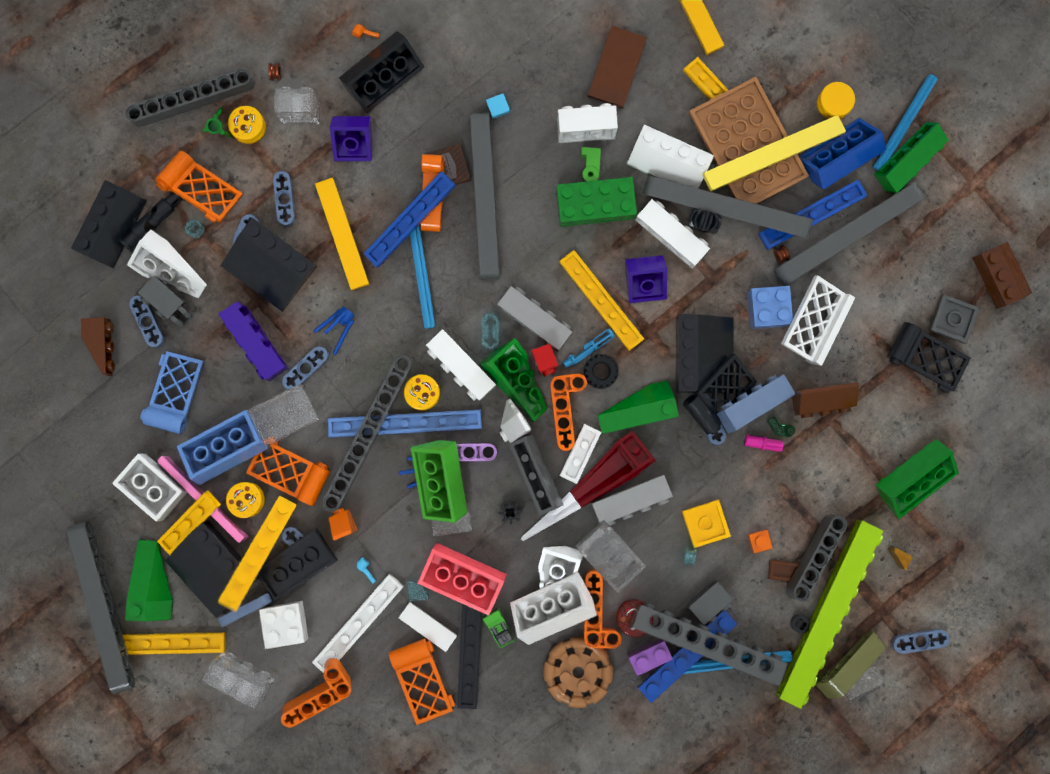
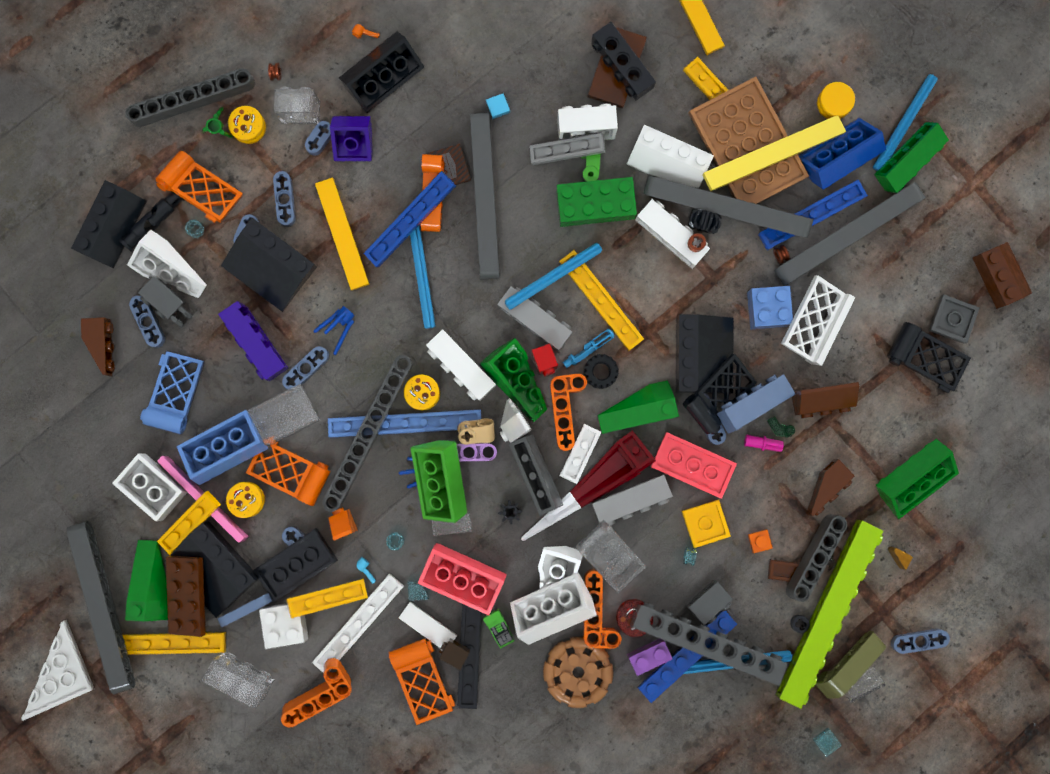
yellow brick [218,495,297,612] -> none
clear light blue beam [482,313,499,350] -> none
dark purple slope [625,255,667,303] -> none
none -> white tile [21,620,95,721]
none -> reddish brown plate [166,556,206,637]
none -> yellow tile [286,579,368,618]
none -> sand blue beam [305,121,331,155]
none -> clear light blue bush [386,532,404,550]
none -> dark brown brick [439,638,470,670]
none -> tan piece [457,418,495,445]
none -> dark azure axle [505,243,602,310]
none -> light grey tile [530,132,606,165]
none -> black brick [591,22,656,101]
none -> coral plate [650,432,737,499]
none -> copper bush [687,233,706,252]
none -> reddish brown slope [807,459,855,516]
none -> clear light blue plate [812,728,842,757]

